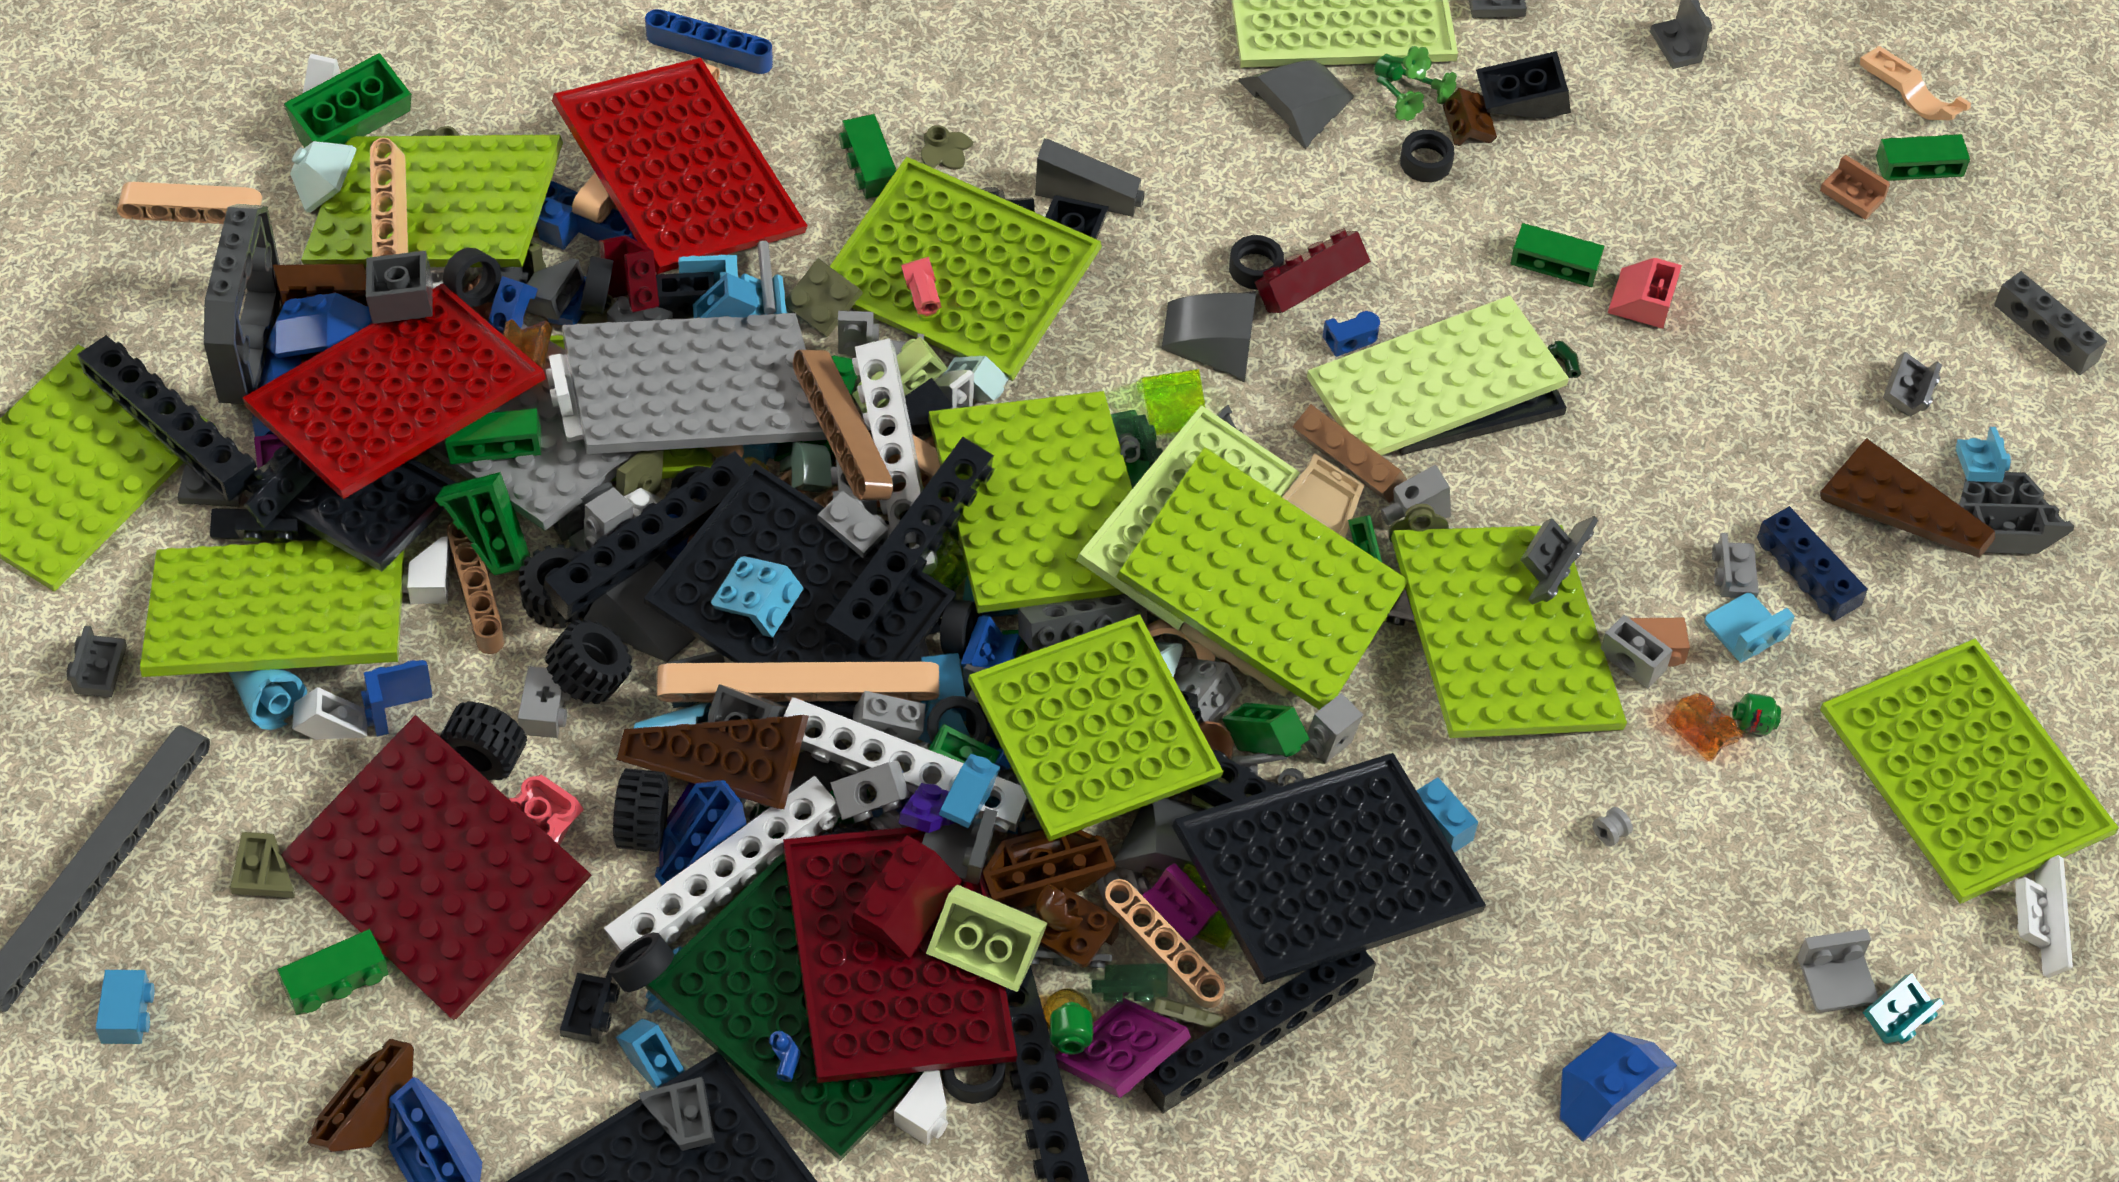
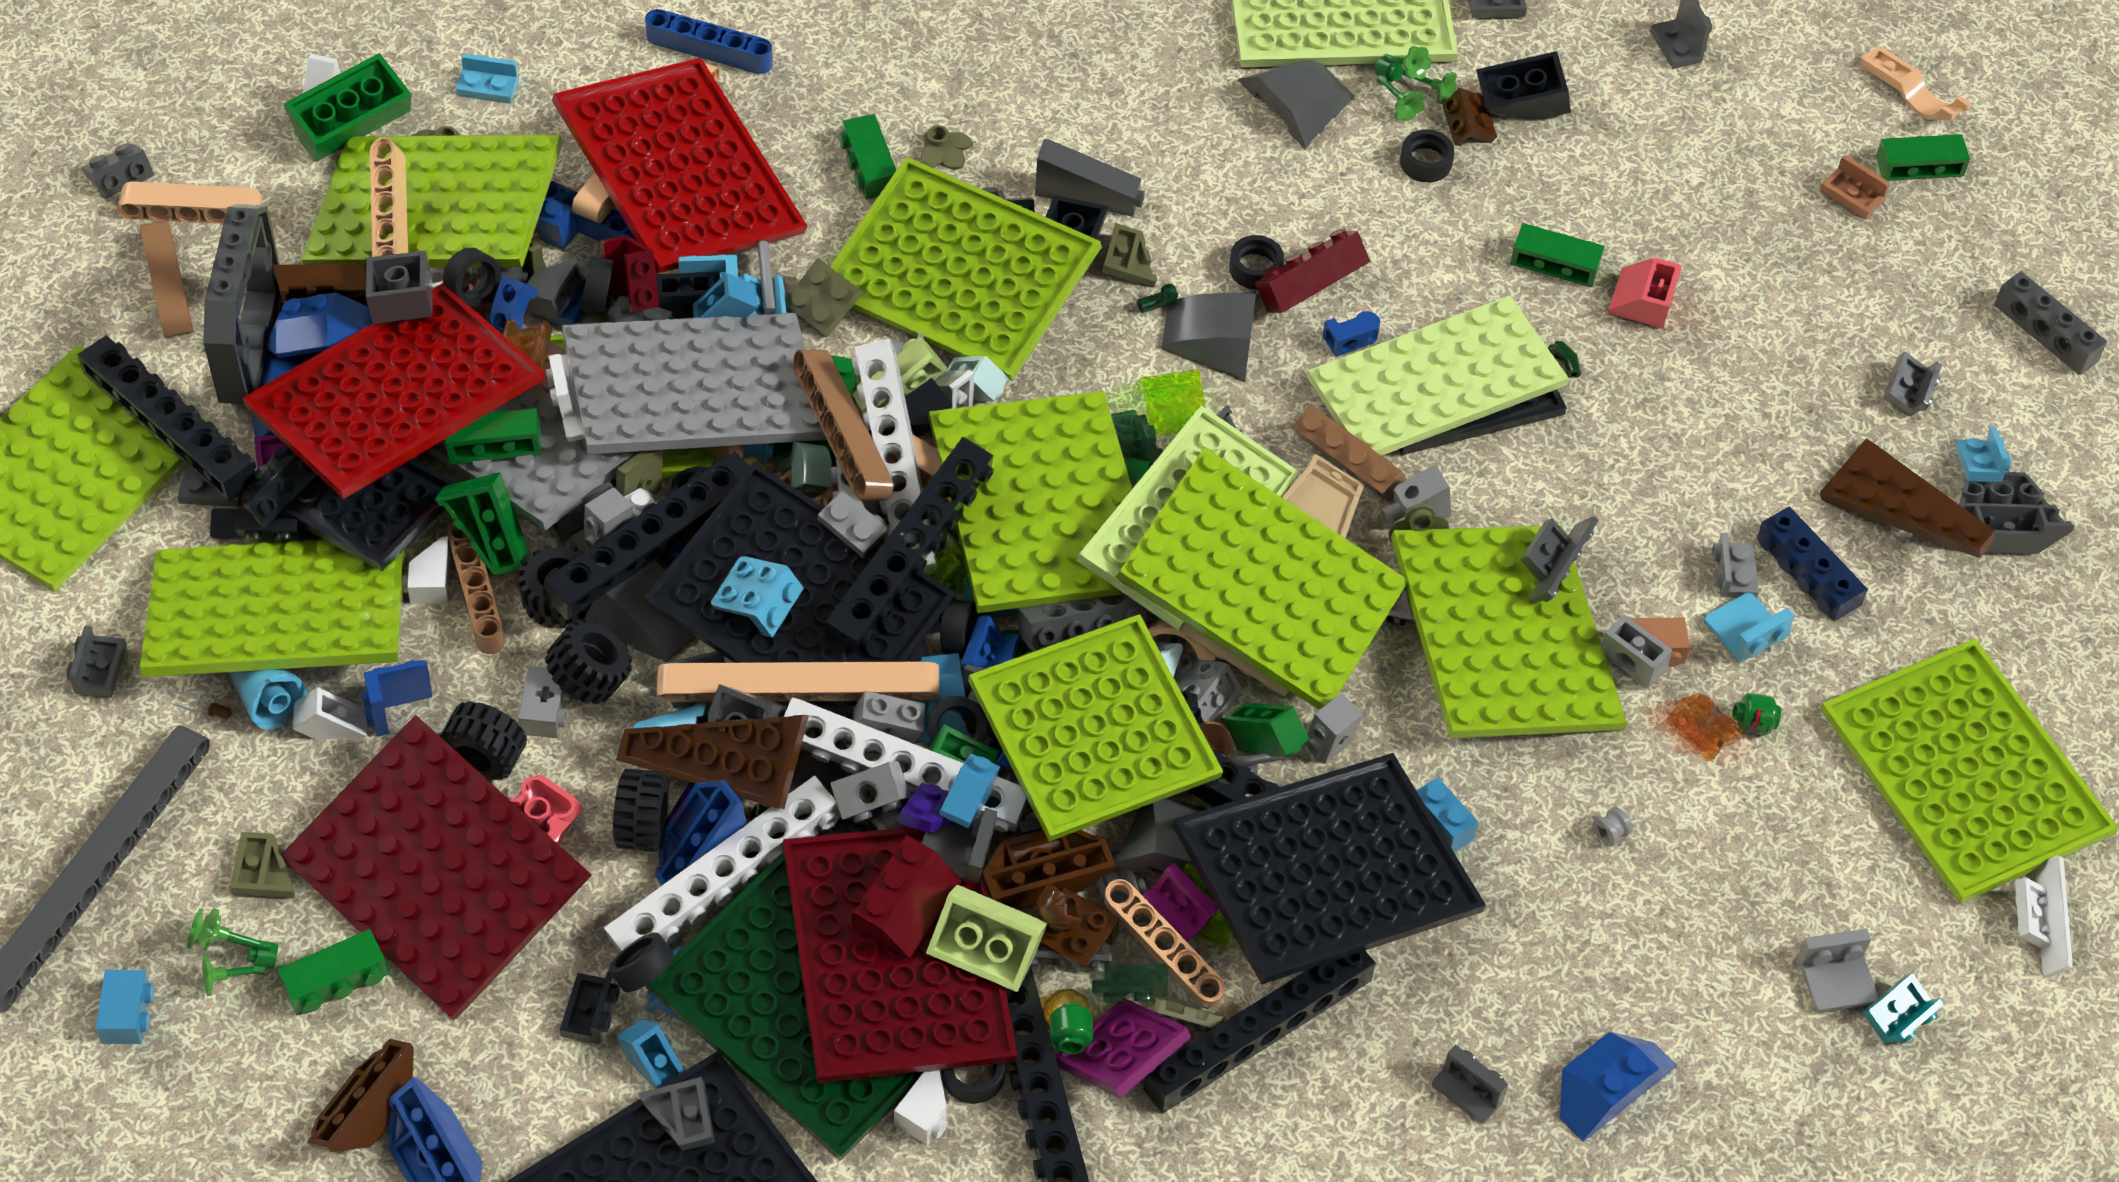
light aqua slope [290,141,356,213] -> none
blue arm [769,1031,800,1082] -> none
light grey bracket [838,311,879,356] -> none
coral piece [901,257,941,316] -> none
dark grey pin [1118,433,1141,463] -> none
dark grey pin [1278,768,1306,787] -> none
green slope [1348,515,1382,562] -> none
none -> dark grey bracket [82,143,154,199]
none -> medium nougat beam [139,220,194,338]
none -> reddish brown piece [161,686,232,719]
none -> plant [187,908,278,997]
none -> medium azure bracket [456,54,519,103]
none -> olive wing [1101,223,1157,288]
none -> dark green arm [1137,284,1178,313]
none -> dark grey bracket [1432,1044,1509,1124]

